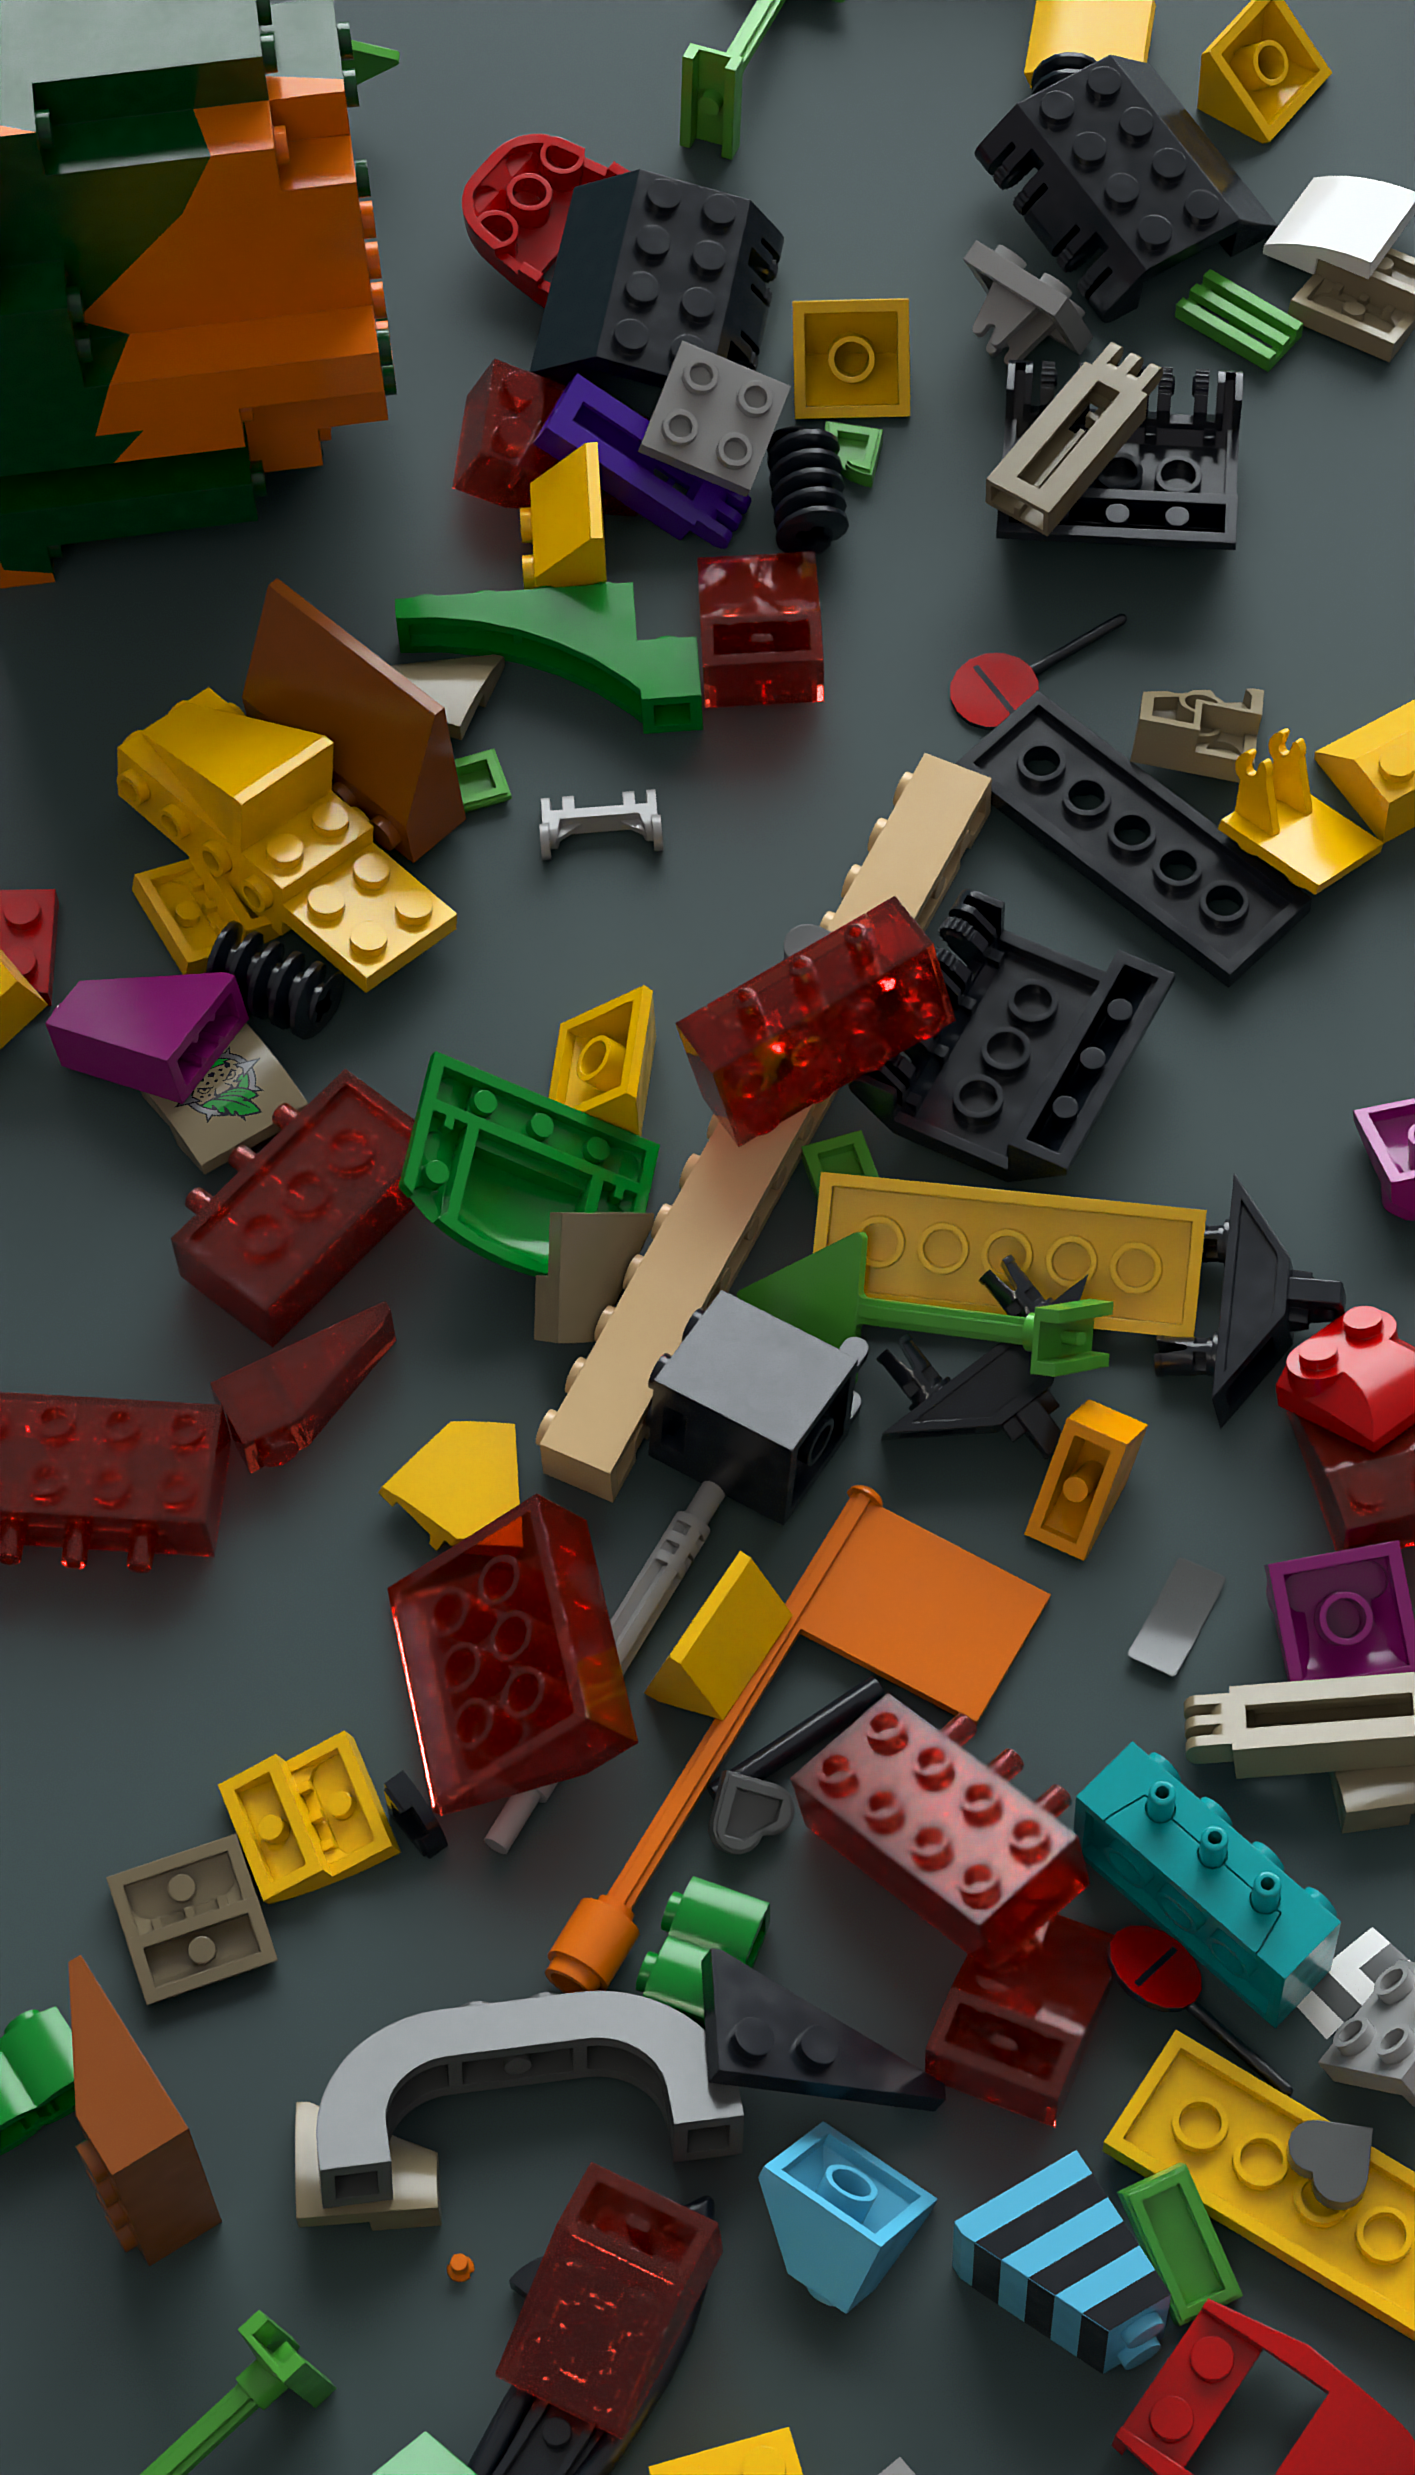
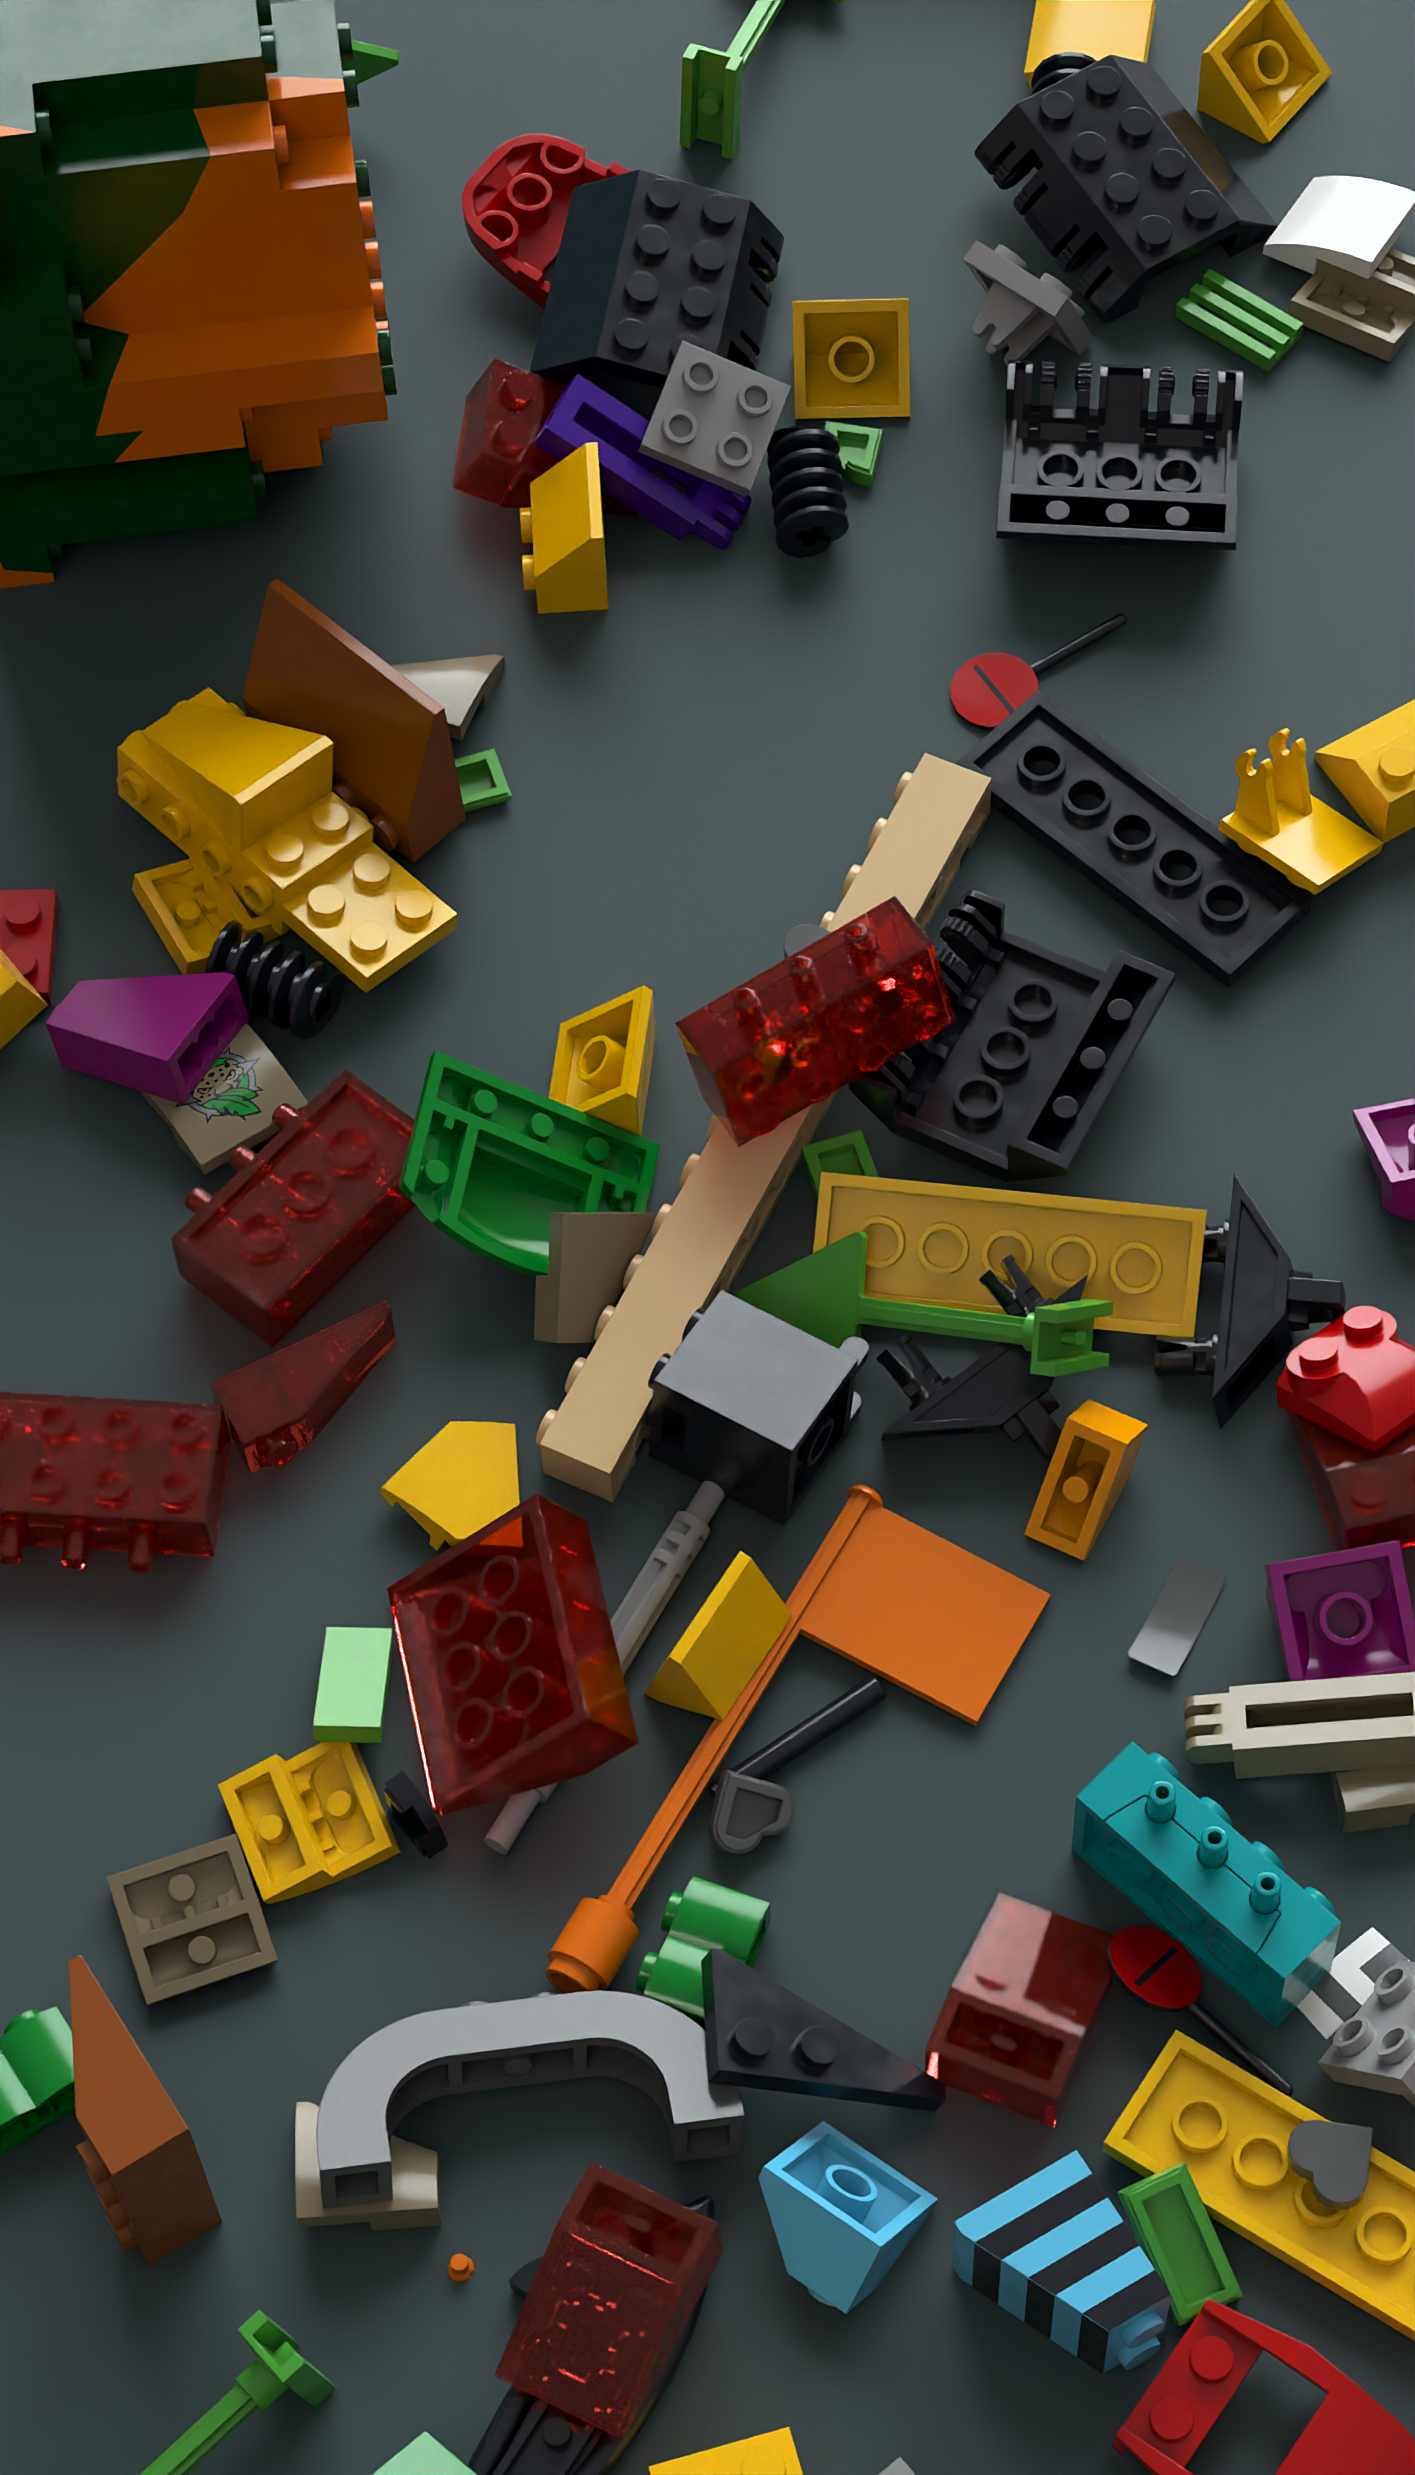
green arch [395,582,703,734] -> none
light grey piece [539,789,664,860] -> none
clear red slope [697,551,824,708] -> none
clear red piece [790,1693,1090,1973] -> none
hinge [985,342,1163,536] -> none
dark tan slope [1130,688,1264,783] -> none
none -> tile [313,1627,394,1743]

